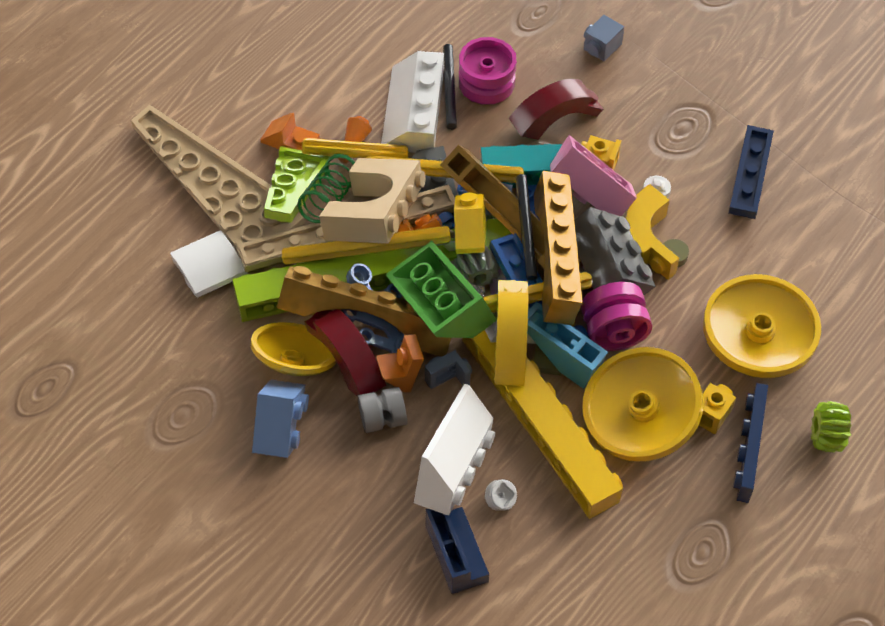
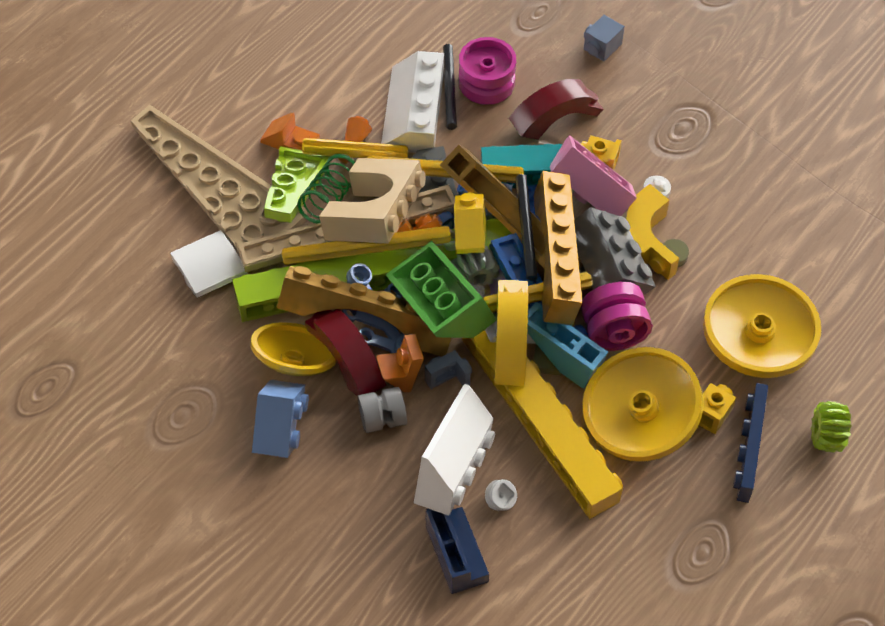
dark blue plate [728,125,774,219] -> none

